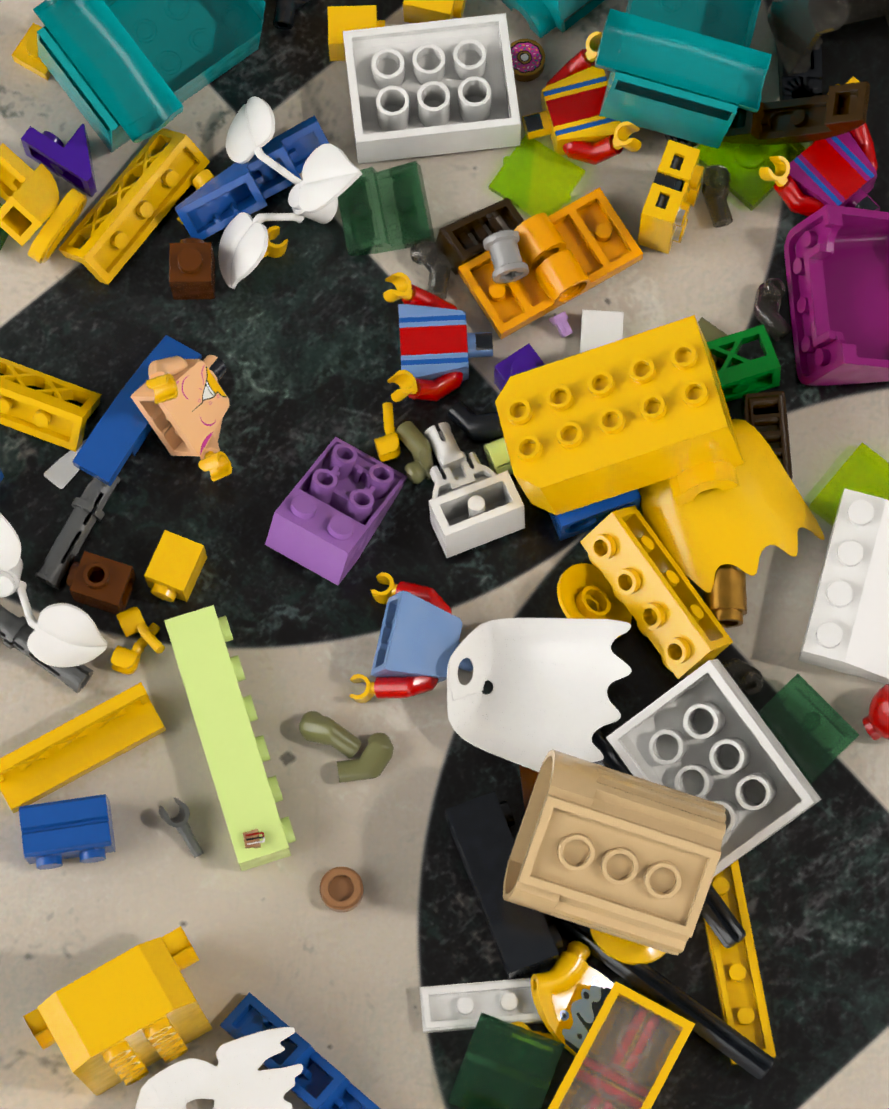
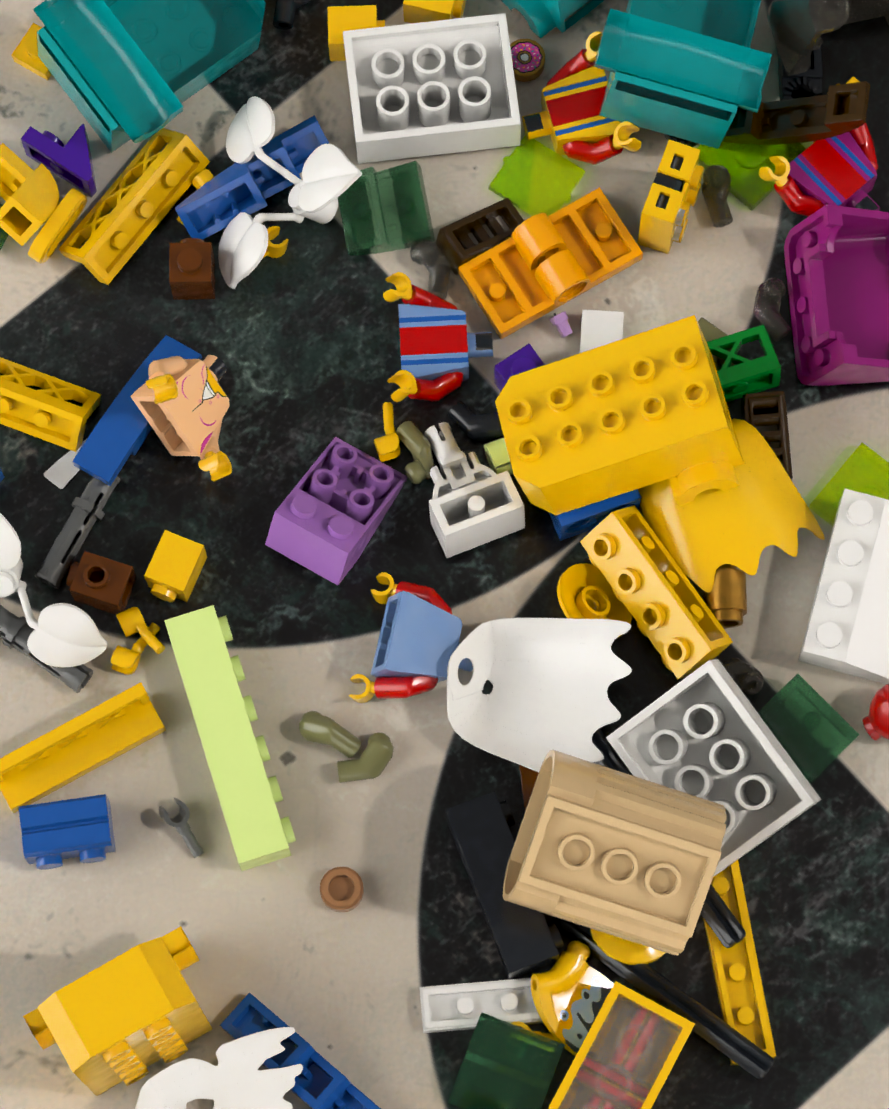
medium nougat piece [243,829,265,848] -> none
light grey bush [483,230,529,284] -> none

